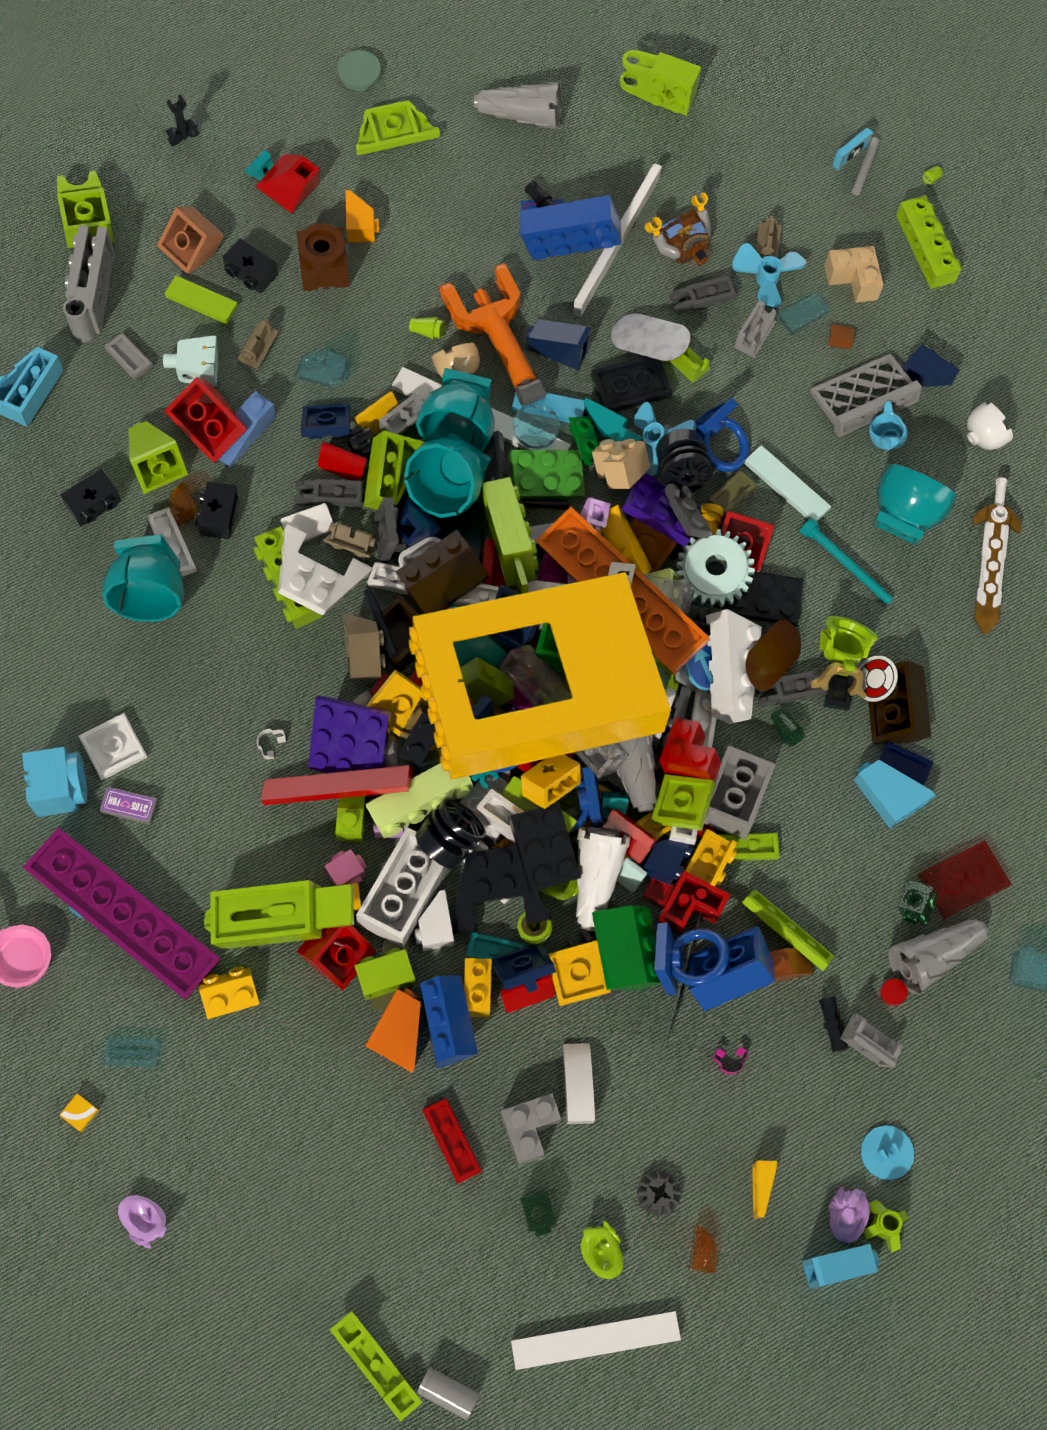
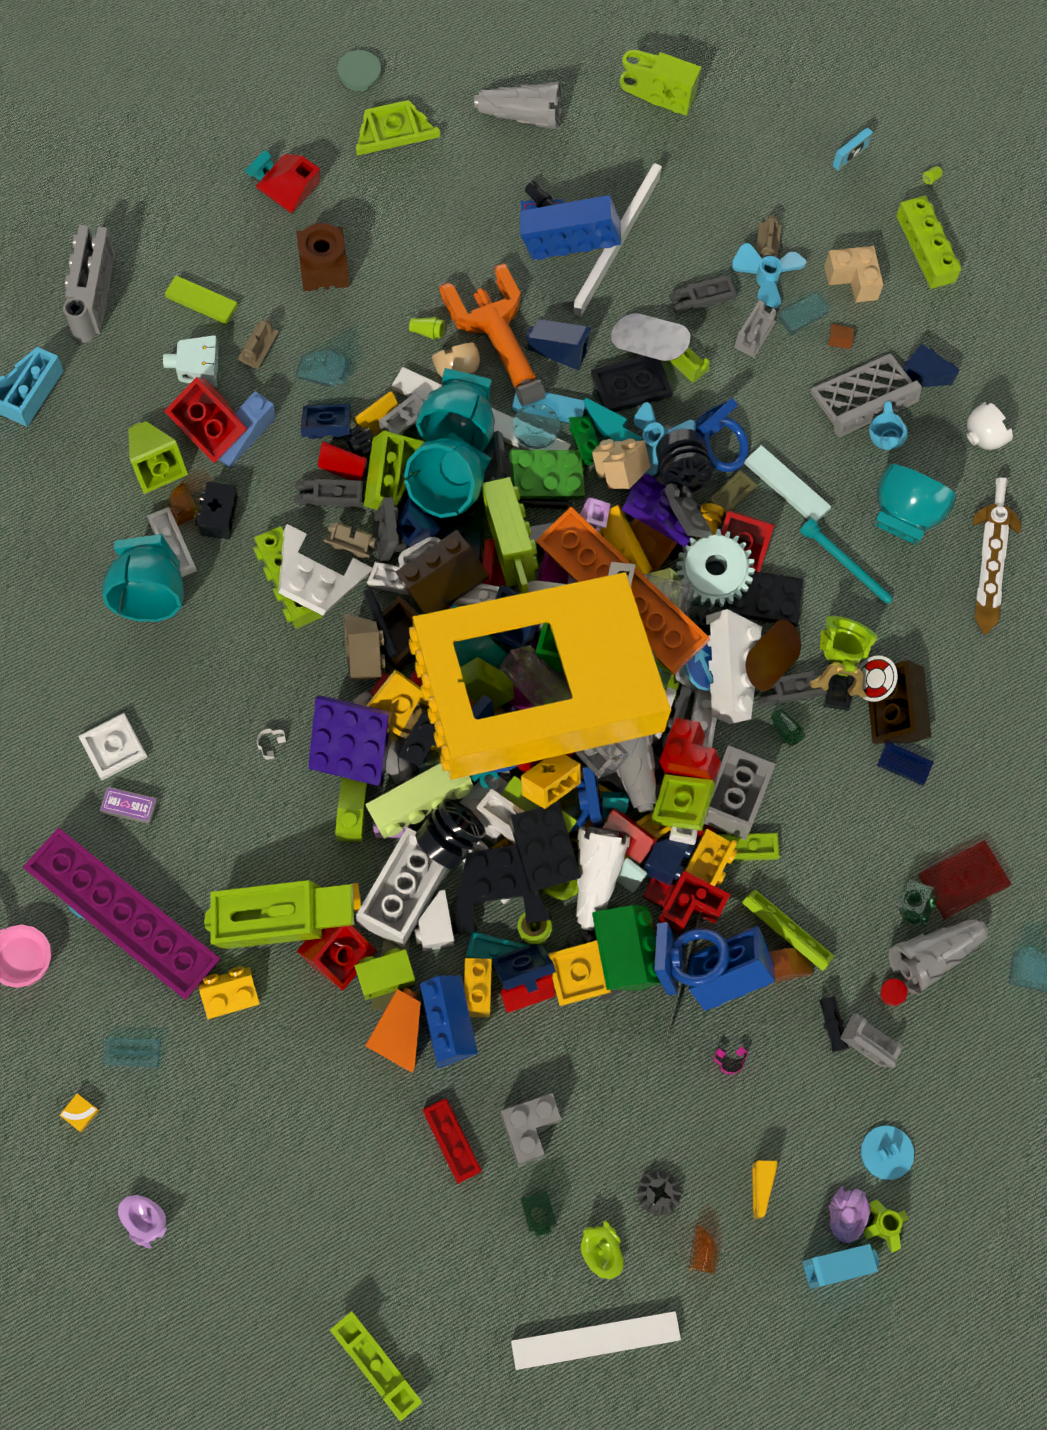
medium azure piece [22,747,88,817] -> none
lime brick [57,170,114,248] -> none
black brick [60,469,121,527] -> none
light grey tile [104,332,153,381] -> none
nougat slope [156,207,224,274] -> none
black bar [166,94,200,146] -> none
black brick [223,238,278,294] -> none
red tile [261,765,412,805] -> none
white slope [280,503,333,542] -> none
bright pink brick [324,850,367,886] -> none
light orange slope [346,190,379,243] -> none
light grey pin [417,1366,480,1420] -> none
white slope [563,1043,595,1124] -> none
torso [645,192,711,266] -> none
light grey bar [852,137,880,195] -> none
medium azure slope [854,760,936,828] -> none

